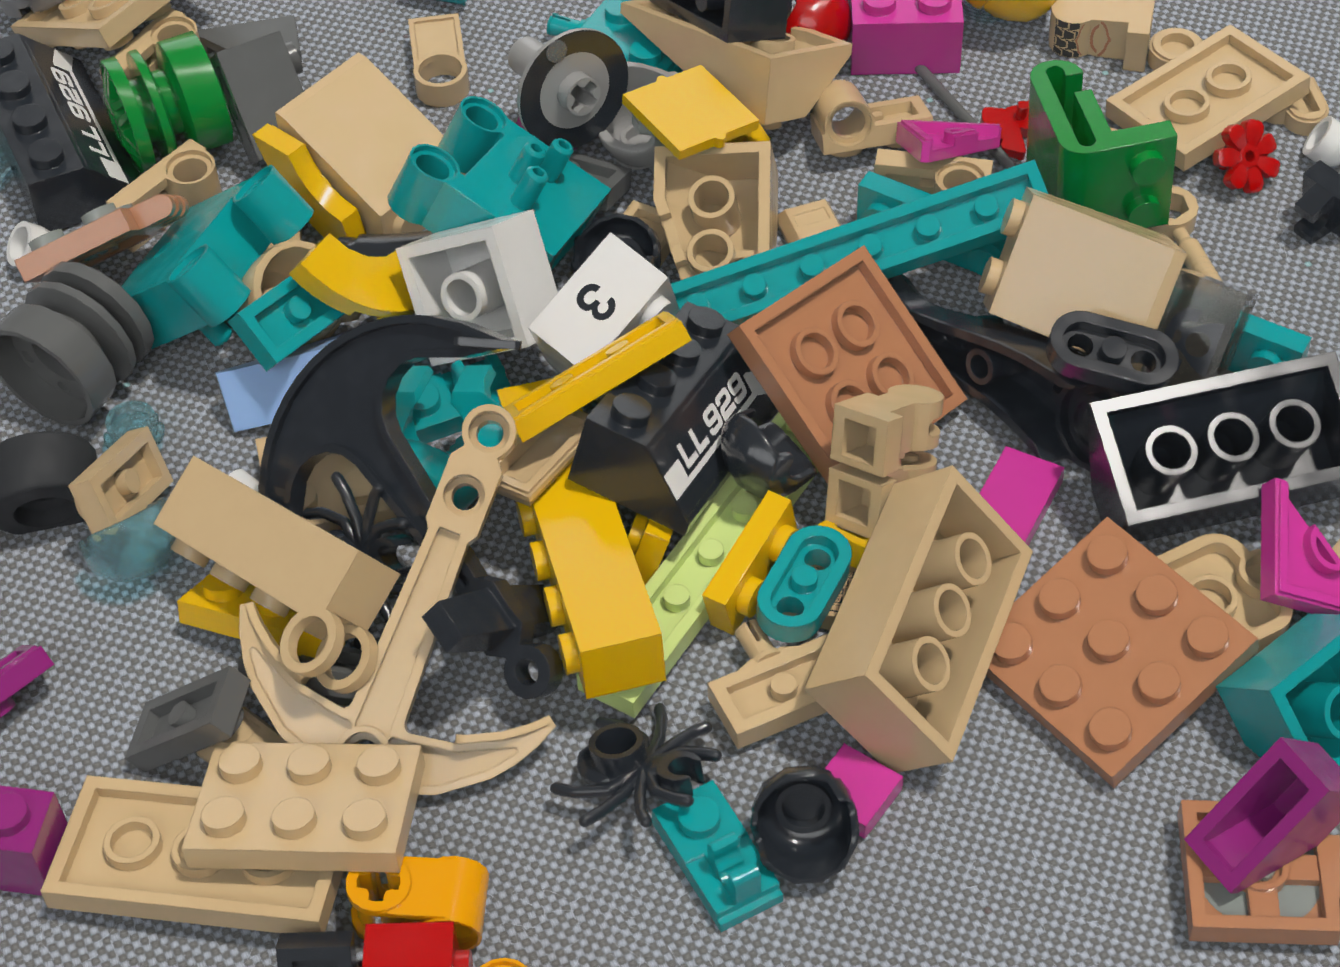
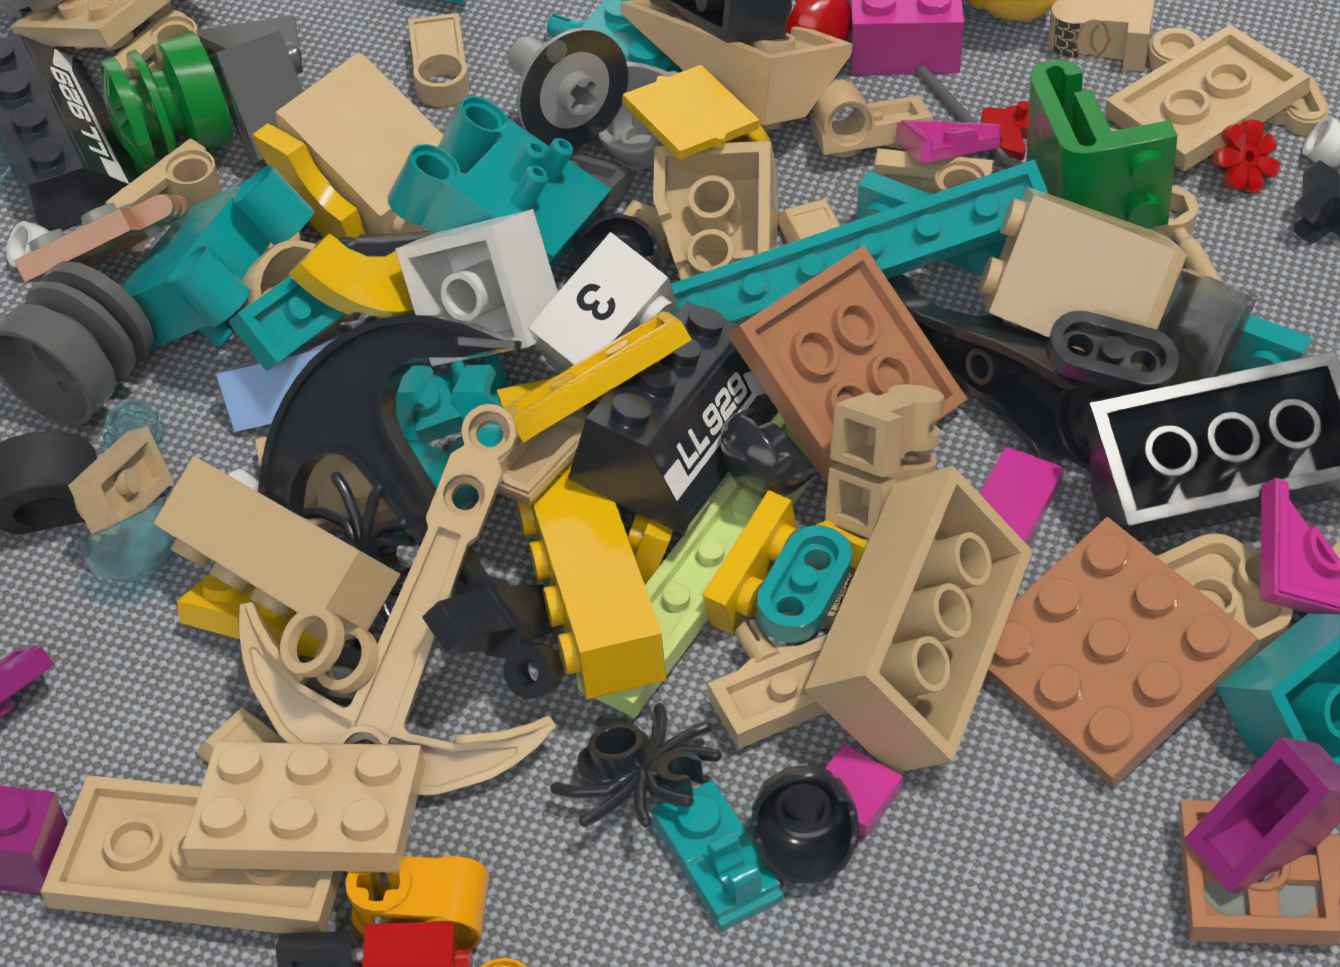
dark grey plate [124,666,251,772] -> none

